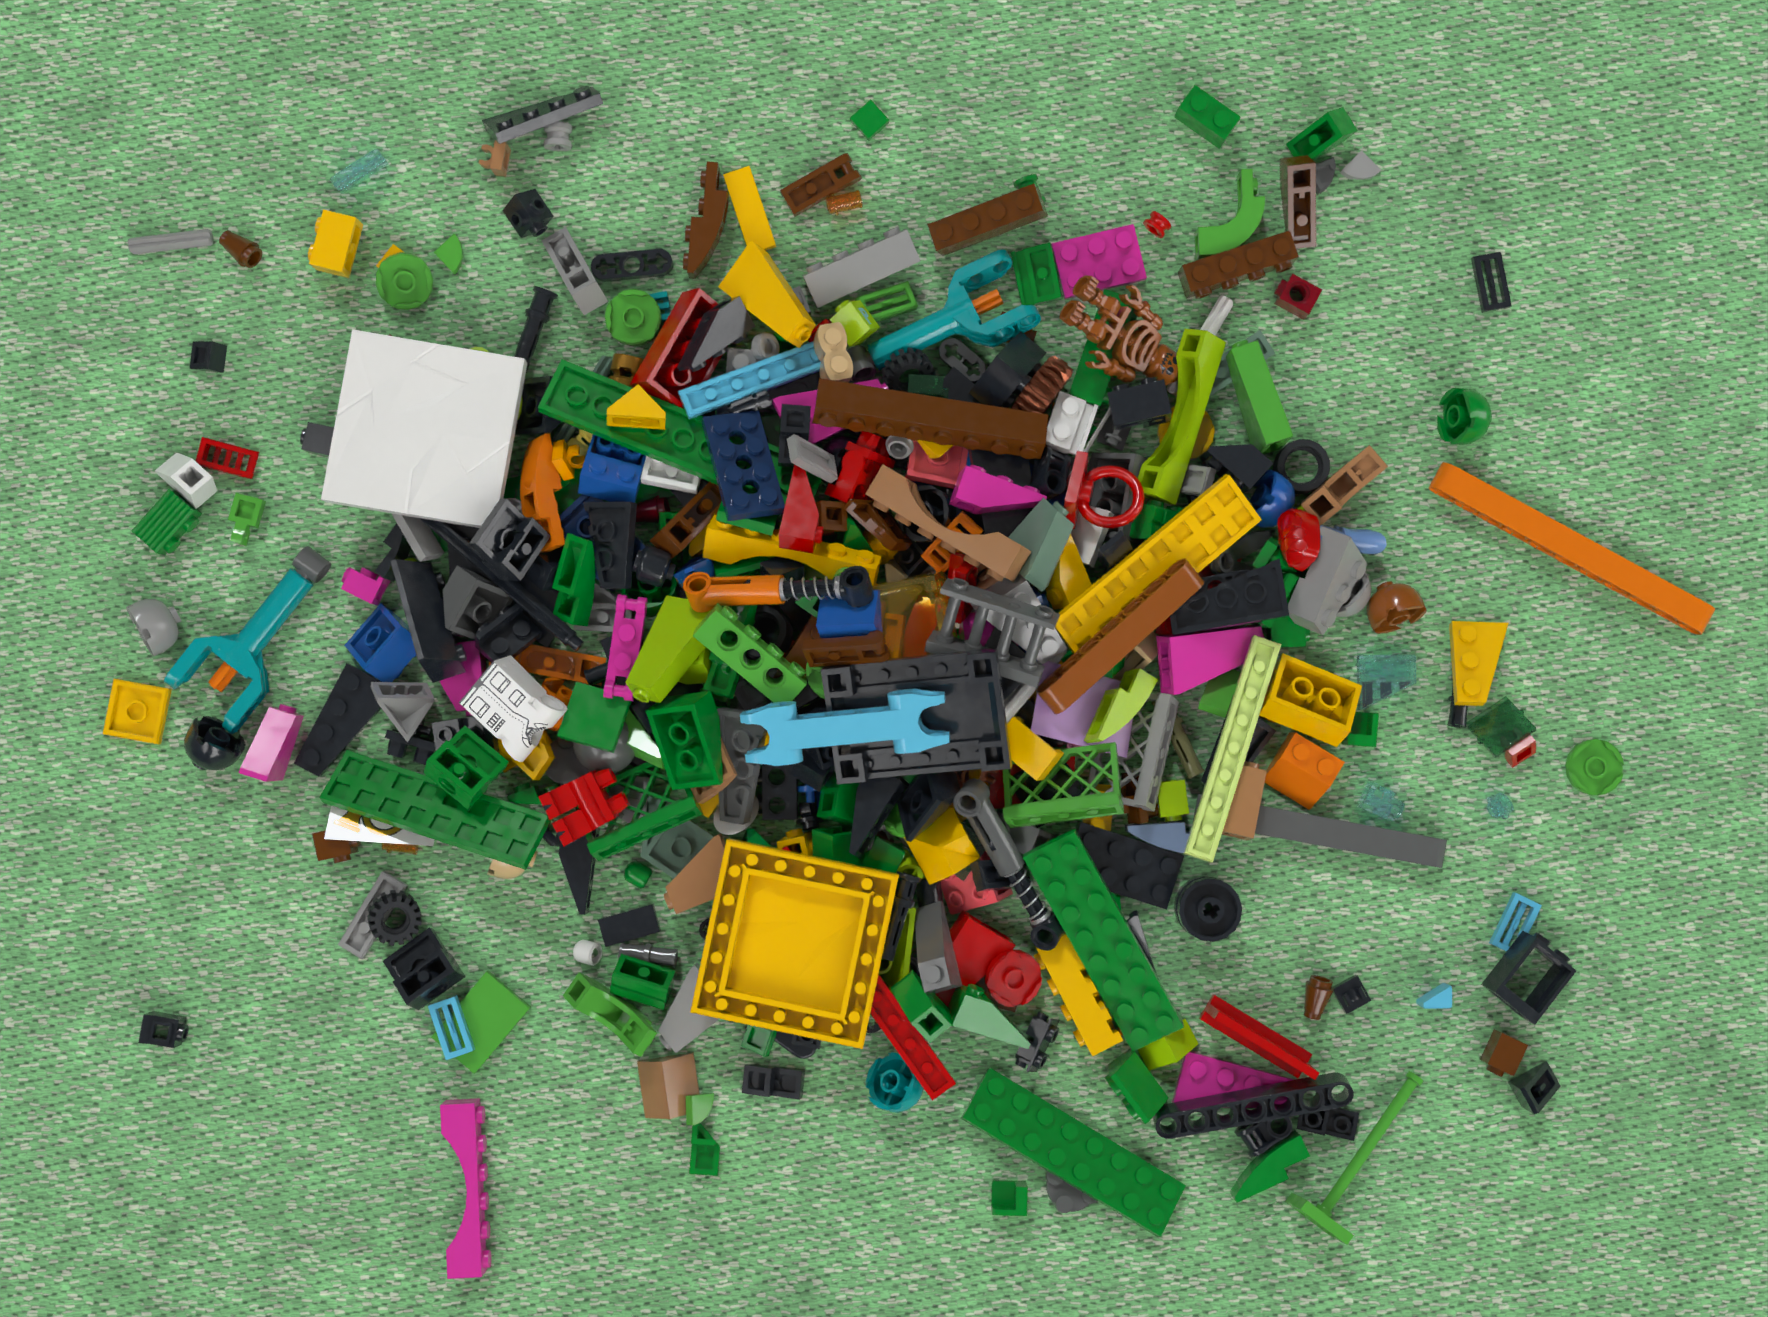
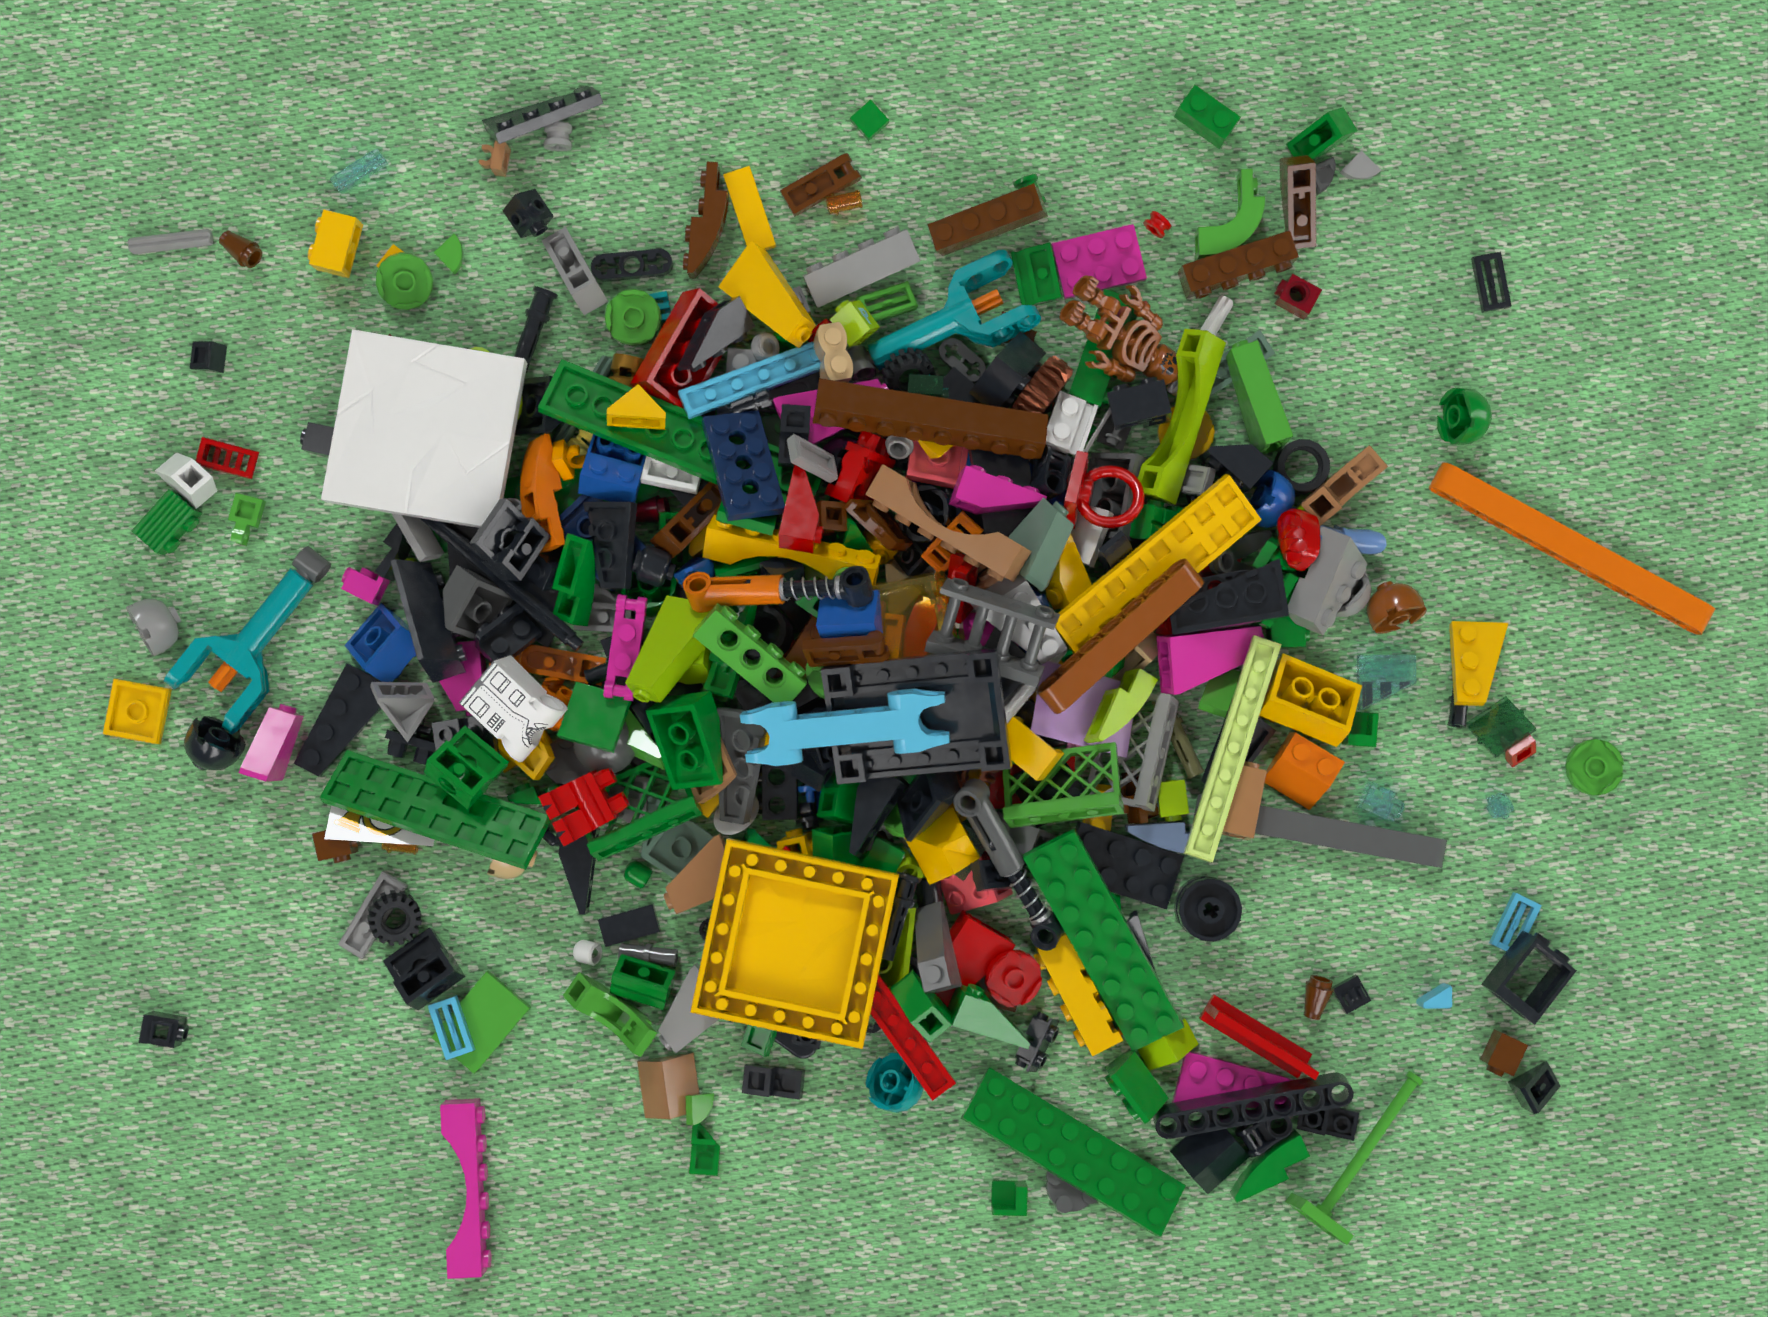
none -> black slope [1169,1129,1250,1194]

